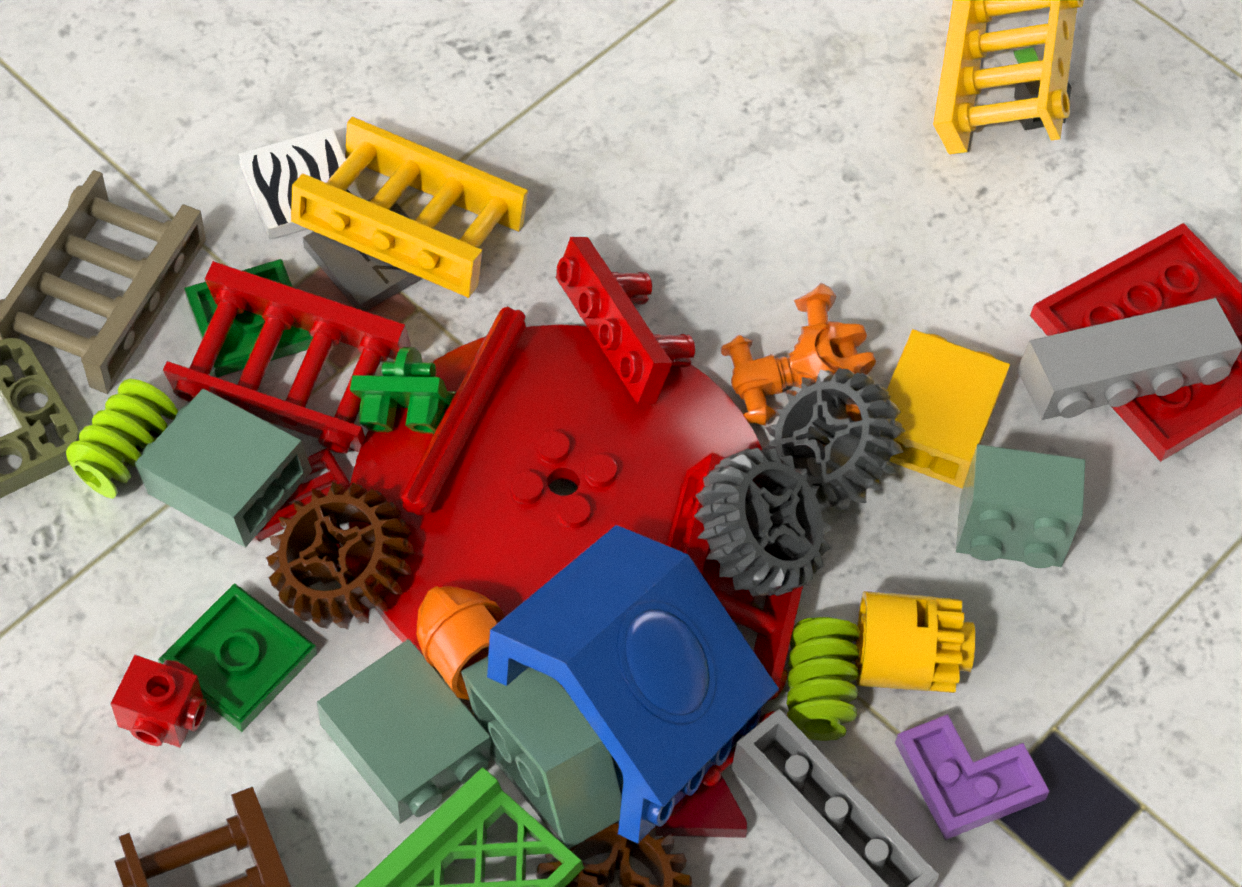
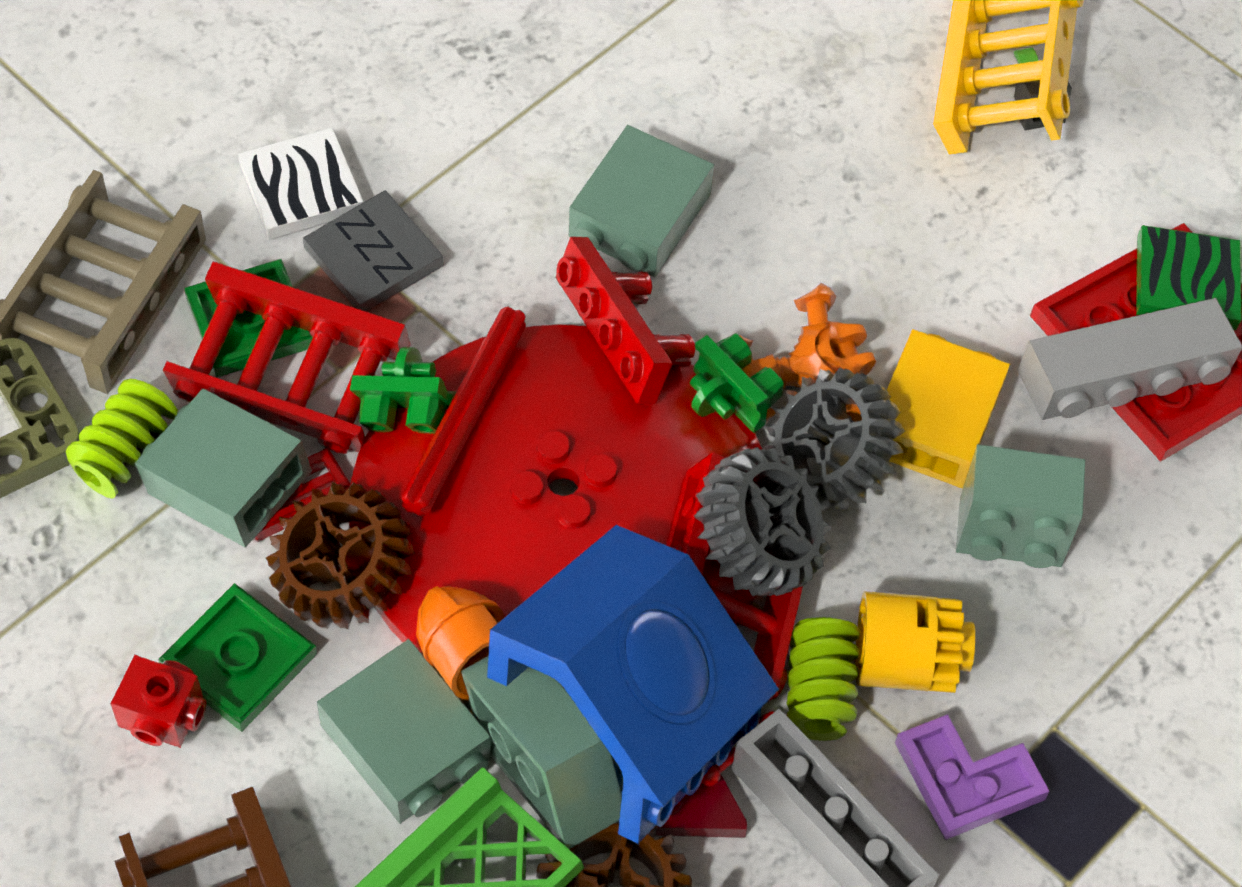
yellow fence [291,116,528,298] -> none
none -> sand green brick [568,124,714,277]
none -> green hips [690,333,784,433]
none -> green tile [1136,225,1242,330]

